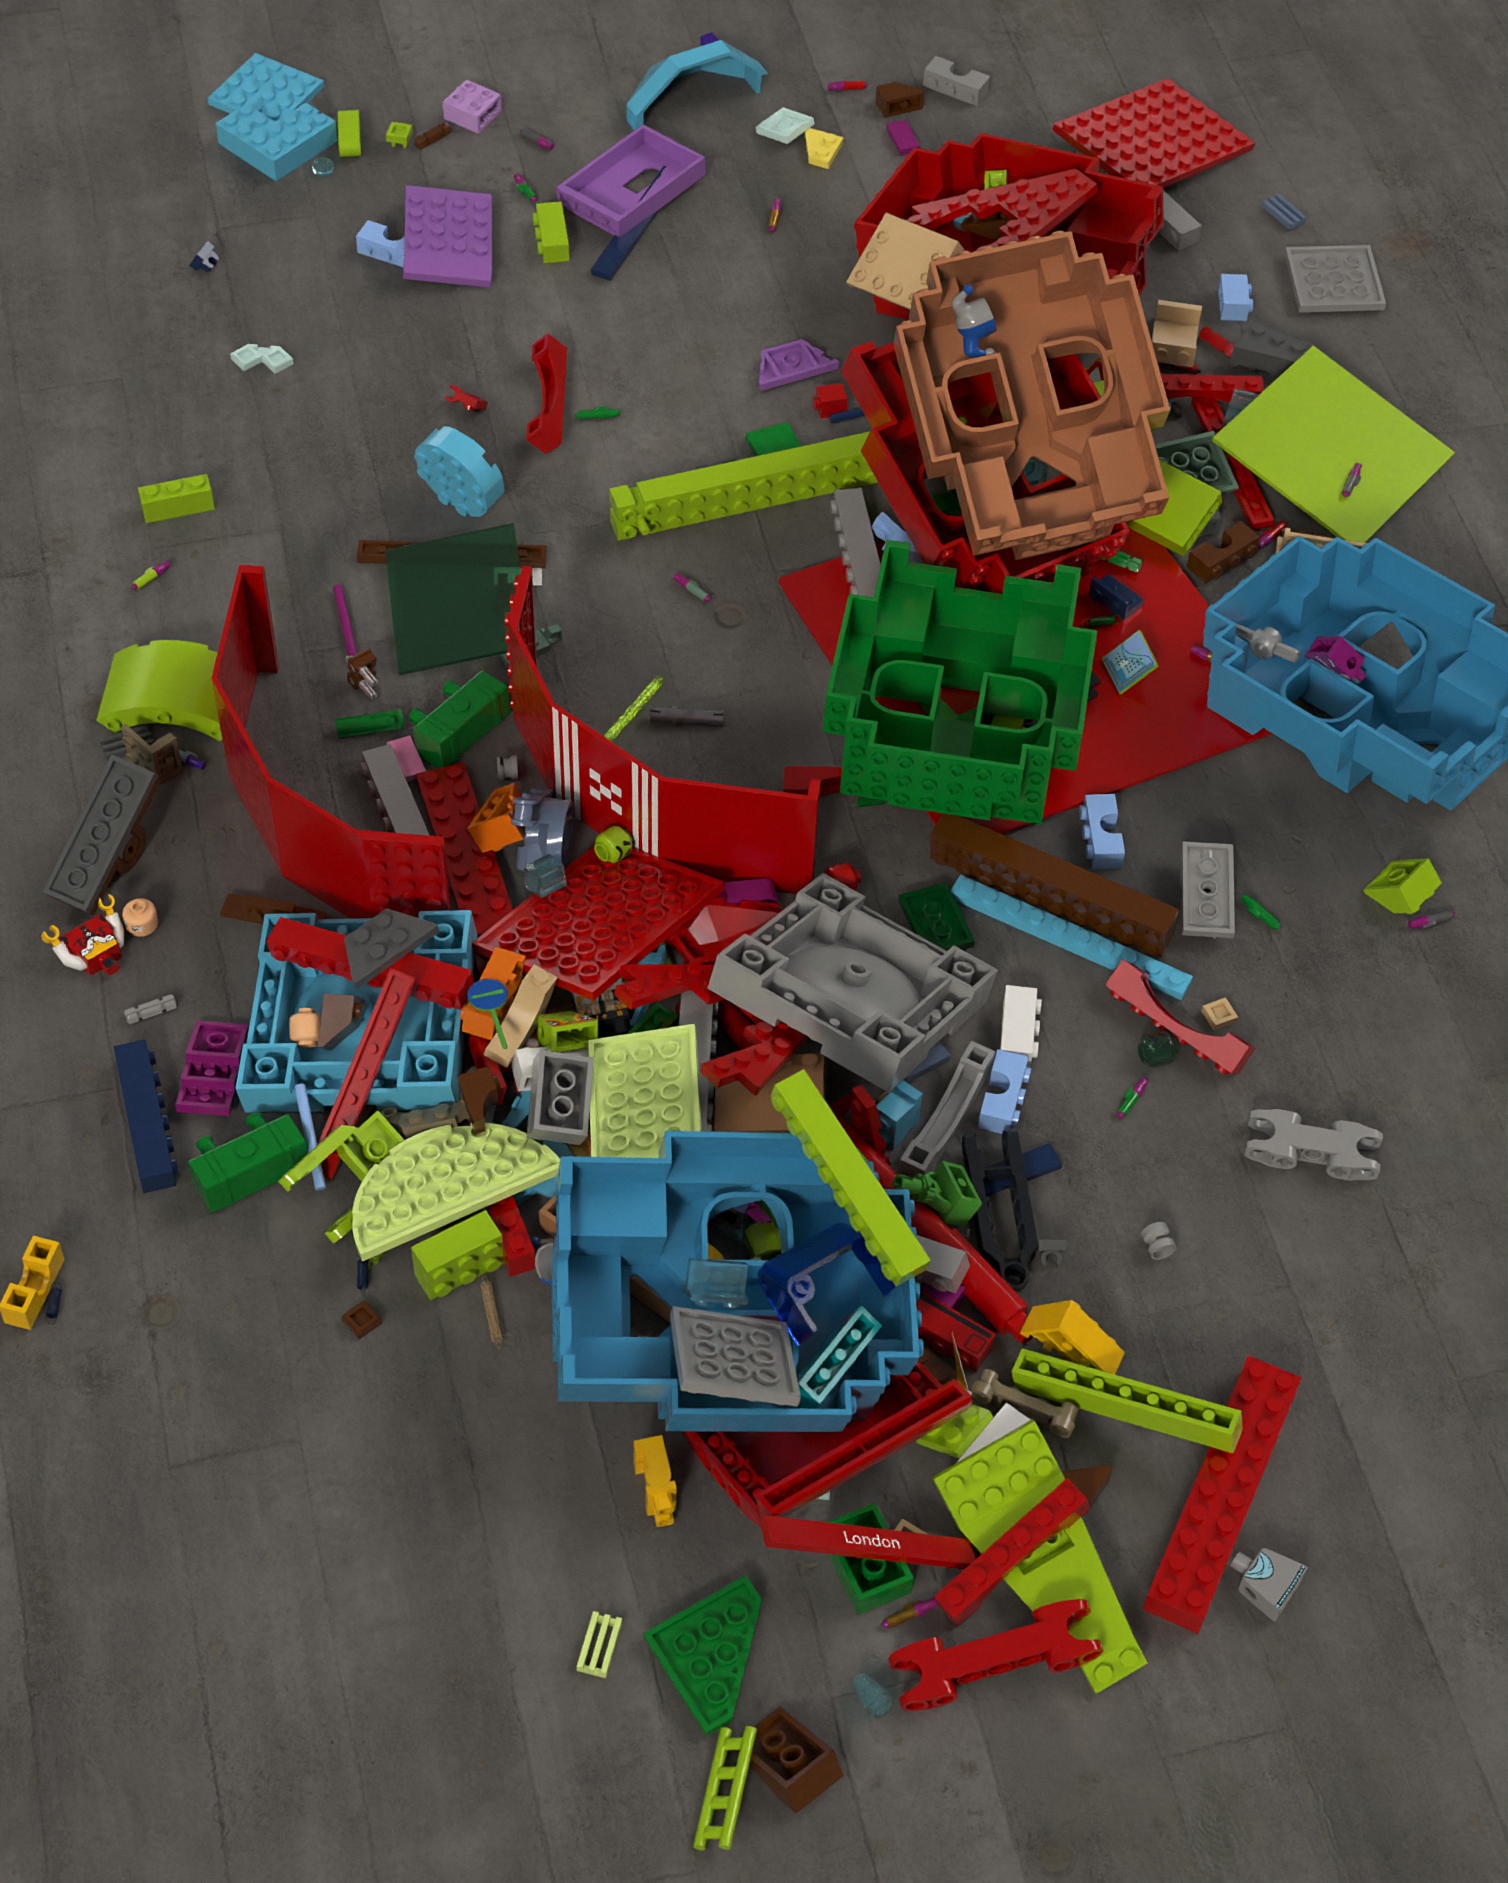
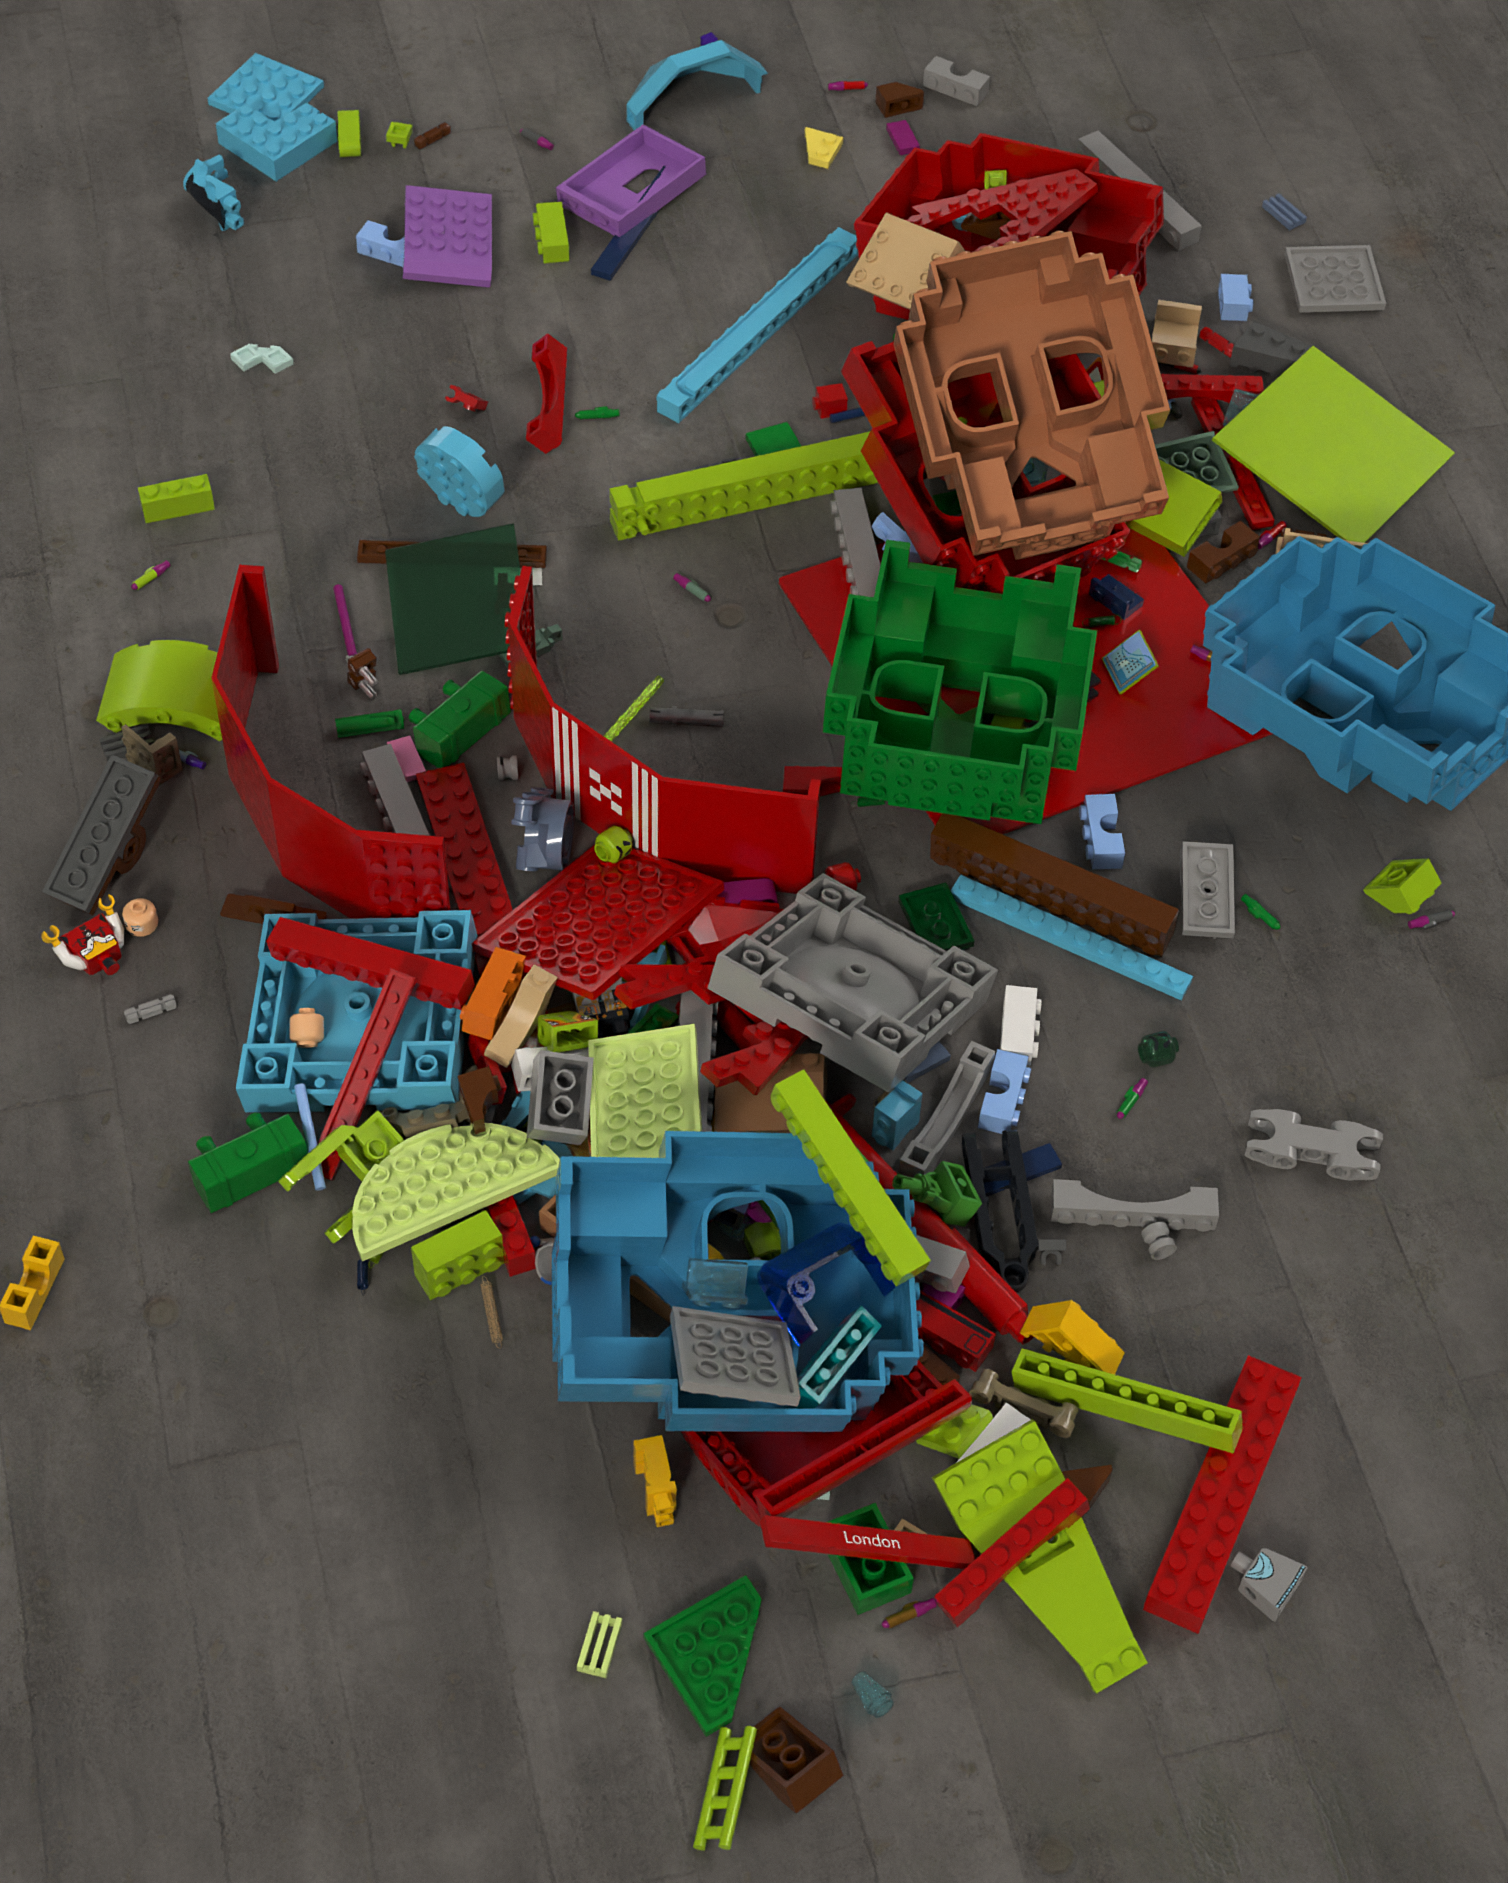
dark blue piece [46,1282,62,1325] -> none
dark blue brick [113,1039,179,1193] -> none
magenta slope [175,1021,249,1116] -> none
tile [189,241,219,272] -> none
clear light blue tile [312,157,334,177] -> none
reddish brown slope [317,993,365,1050] -> none
reddish brown tile [342,1300,382,1340] -> none
dark grey wing [344,908,439,989] -> none
lavender brick [442,80,502,134] -> none
blue piece [467,979,508,1050] -> none
orange wedge [468,782,526,853] -> none
green piece [514,173,537,203] -> none
clear light blue brick [524,854,567,898] -> none
light aqua tile [756,108,814,144] -> none
medium lavender wing [759,339,839,391] -> none
piece [768,198,781,232] -> none
red wing [850,1084,890,1166] -> none
red piece [888,1599,1104,1711] -> none
piece [951,284,997,358] -> none
yellow sticker [952,1332,972,1395] -> none
red plate [1052,78,1255,188] -> none
arch [1105,959,1256,1075] -> none
tan tile [1201,997,1238,1031] -> none
light grey axle [1236,624,1300,662] -> none
magenta torso [1305,636,1366,684] -> none
piece [1342,463,1362,497] -> none
none -> medium azure hips [183,155,244,231]
none -> medium azure brick [656,227,858,423]
none -> light grey arch [1051,1179,1219,1232]

